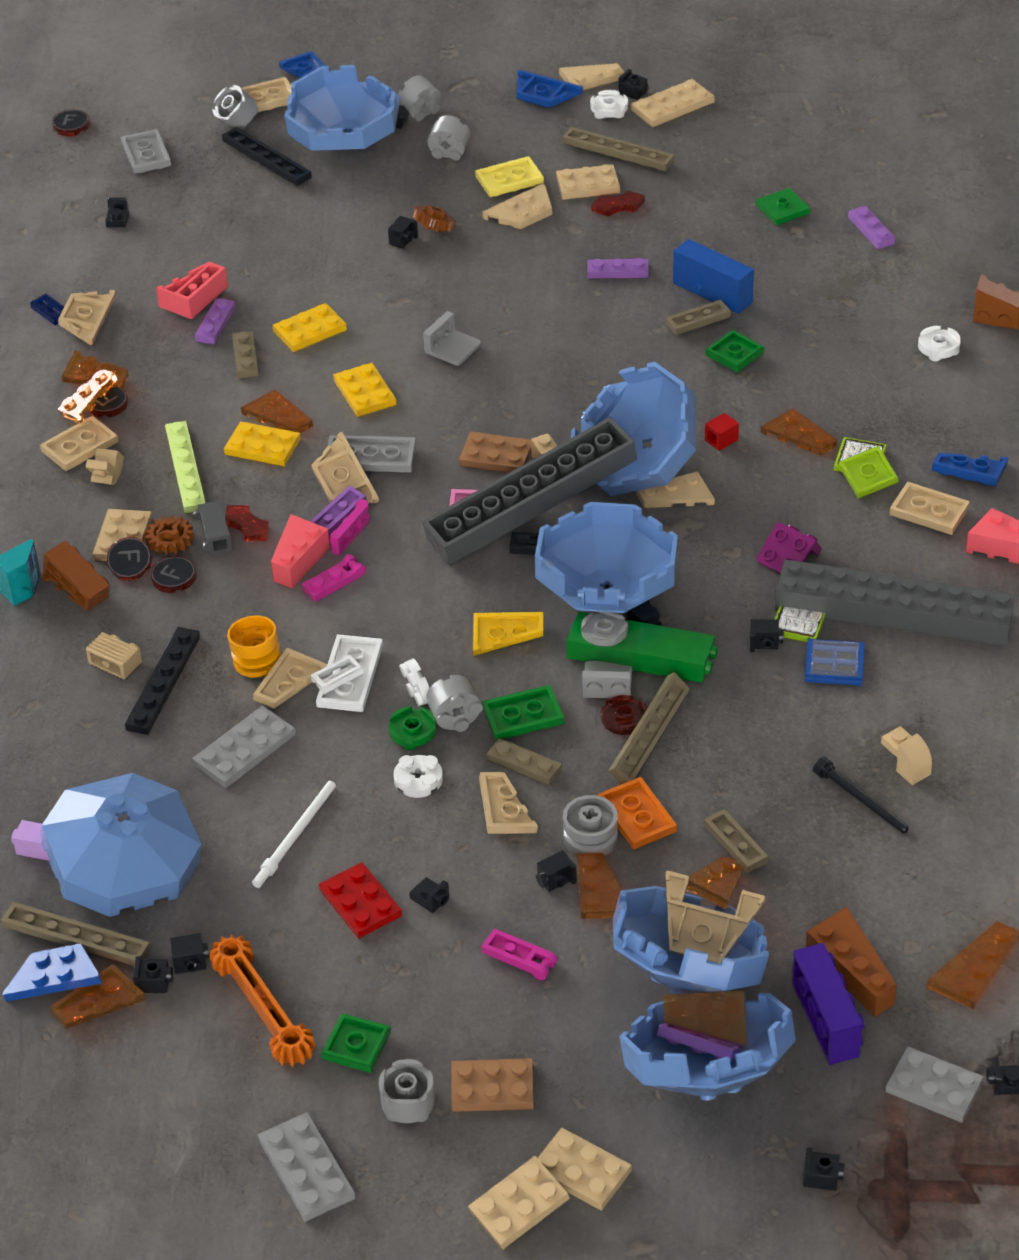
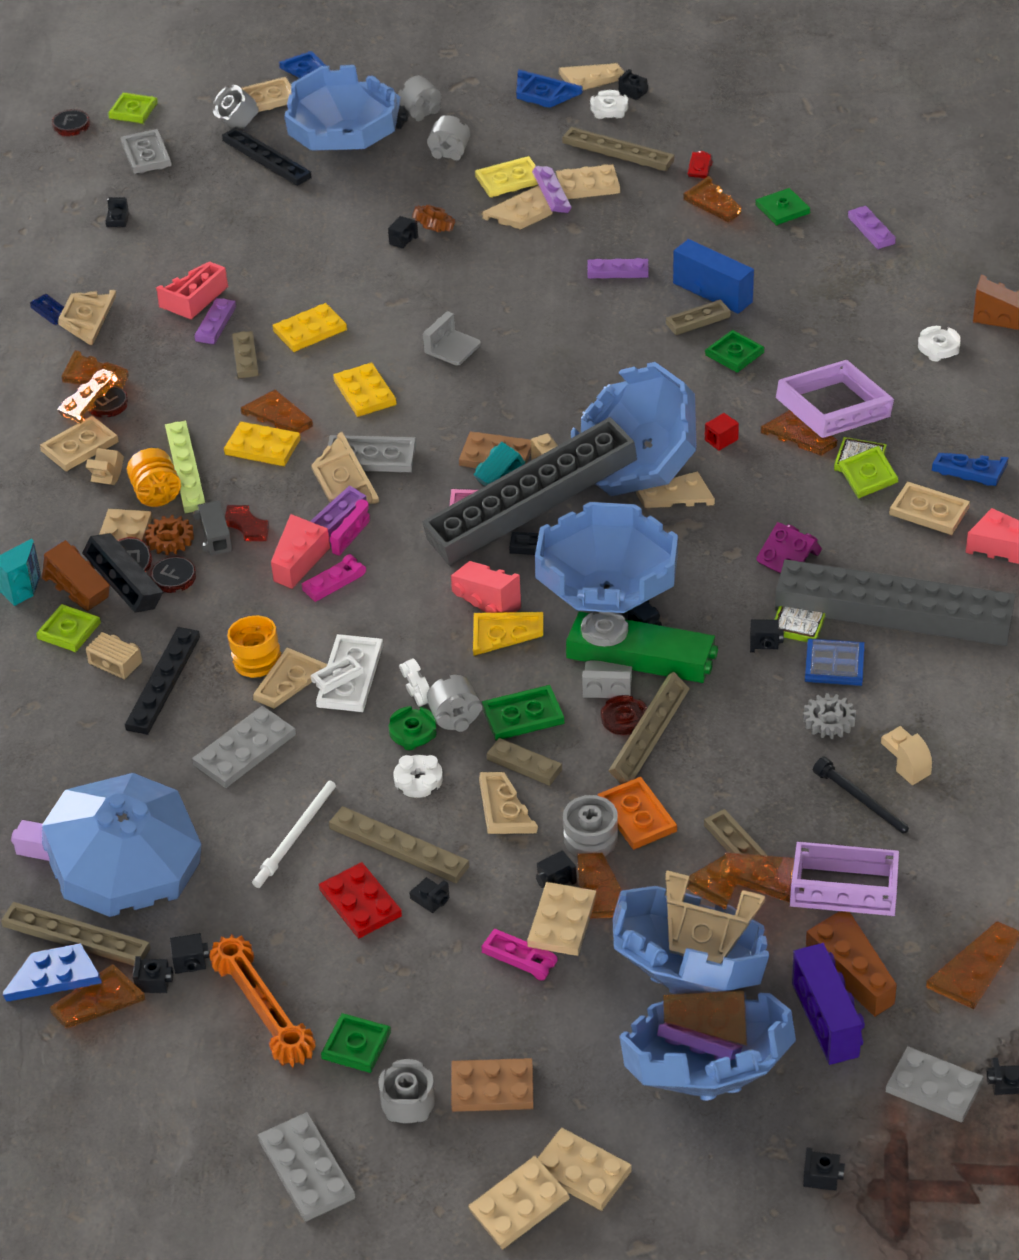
clear red tile [591,191,645,217] -> none
tan plate [631,79,714,127] -> none
none -> lime tile [36,604,101,652]
none -> black brick [82,533,164,613]
none -> lime tile [108,93,158,124]
none -> light orange wheel [126,448,181,507]
none -> dark tan plate [329,806,469,883]
none -> coral wedge [451,561,521,613]
none -> teal brick [473,441,525,486]
none -> tan plate [527,882,596,956]
none -> medium lavender plate [532,166,571,213]
none -> clear orange wing [683,176,741,223]
none -> red bracket [688,151,713,179]
none -> clear orange wing [721,853,794,902]
none -> lavender window [776,360,894,438]
none -> lavender window [790,842,899,916]
none -> light grey gear [803,693,856,739]

